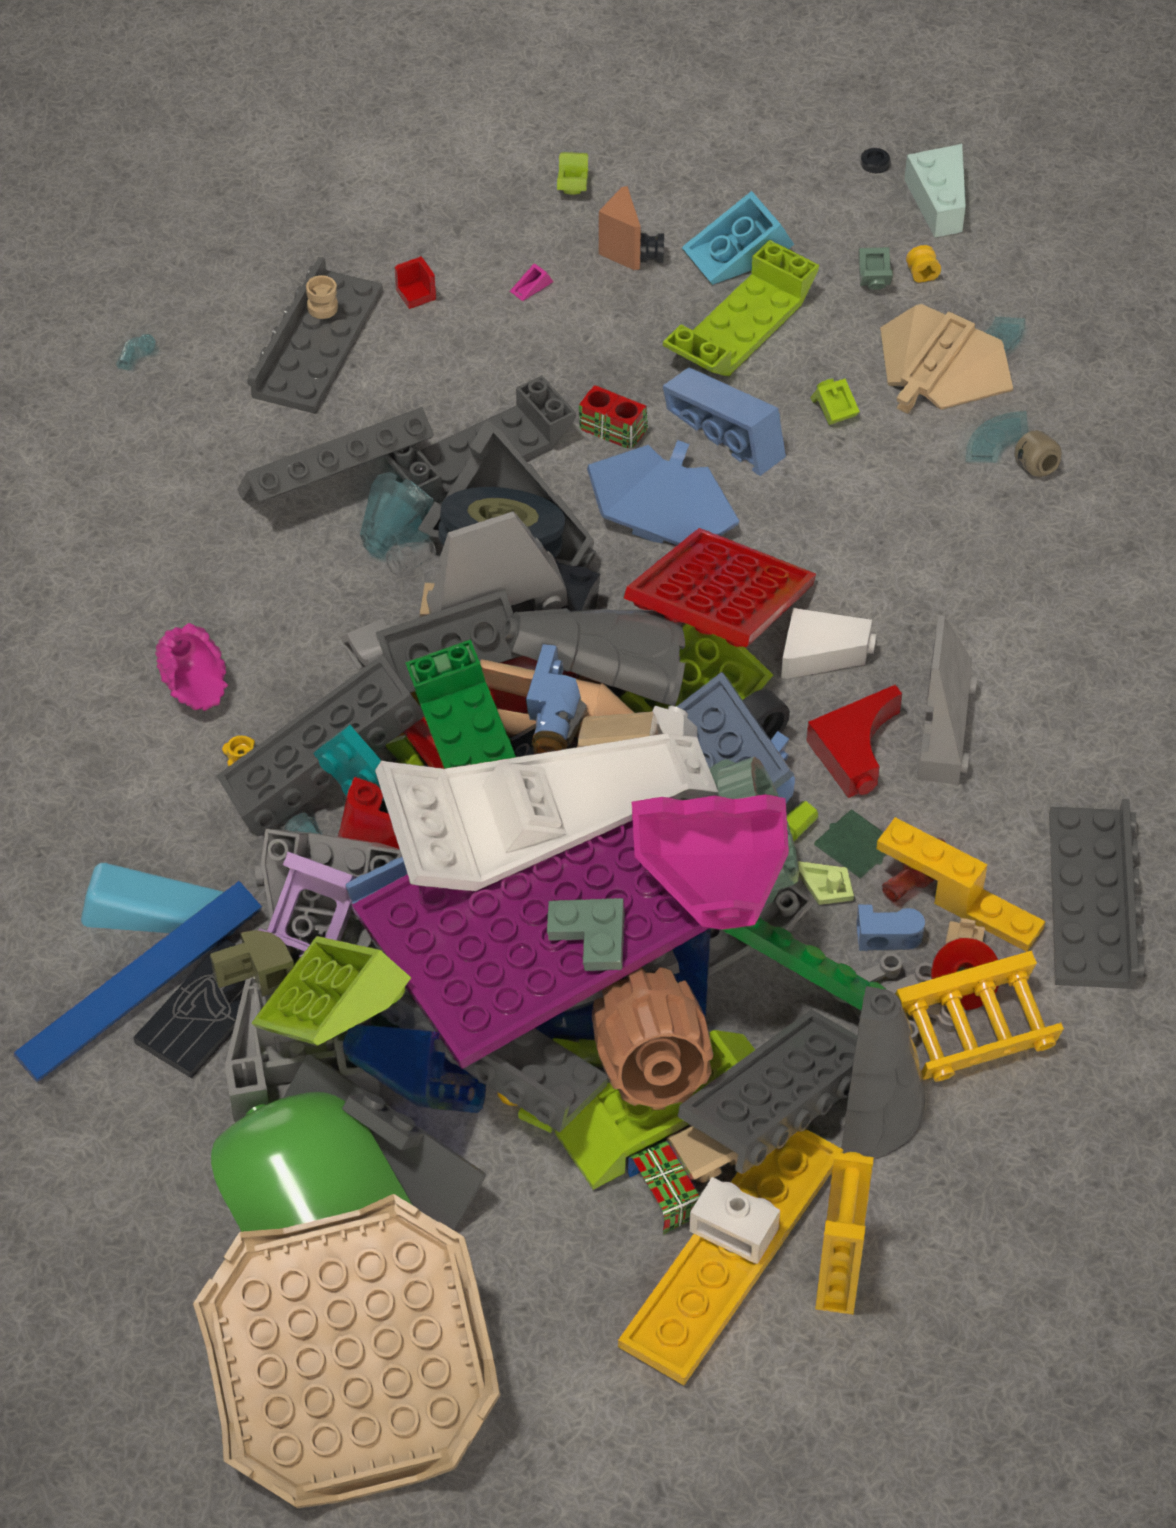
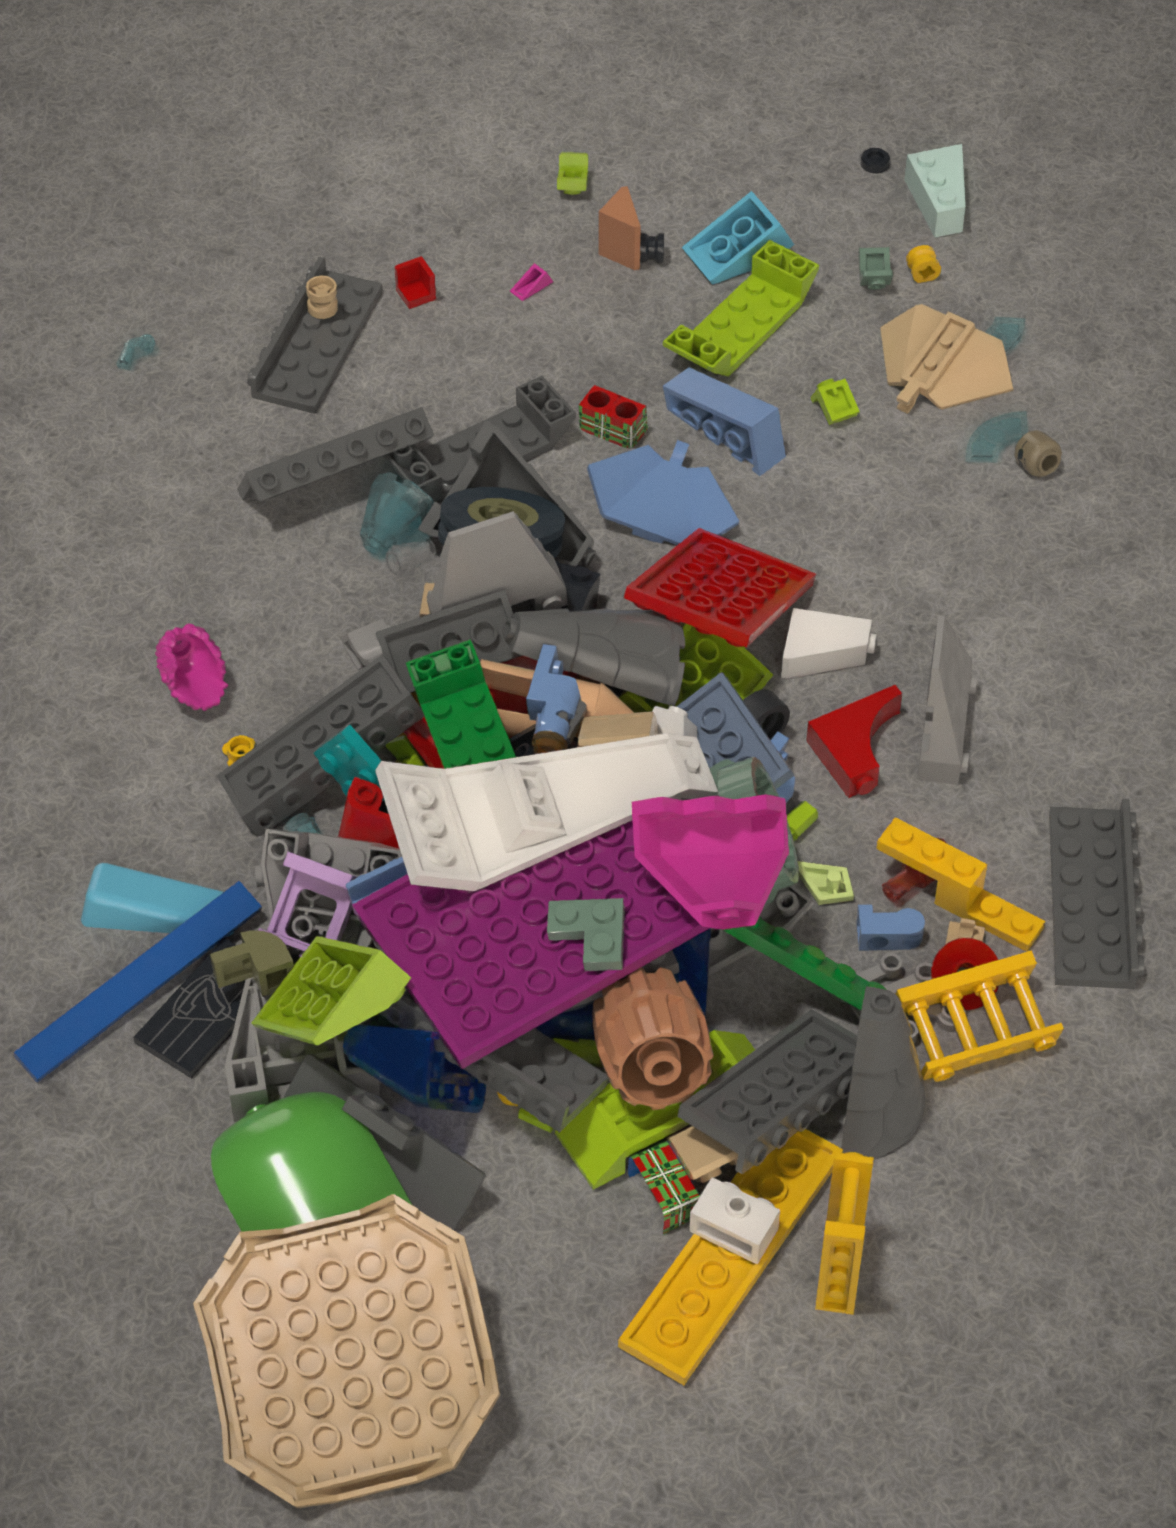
clear green piece [814,809,887,879] -> none

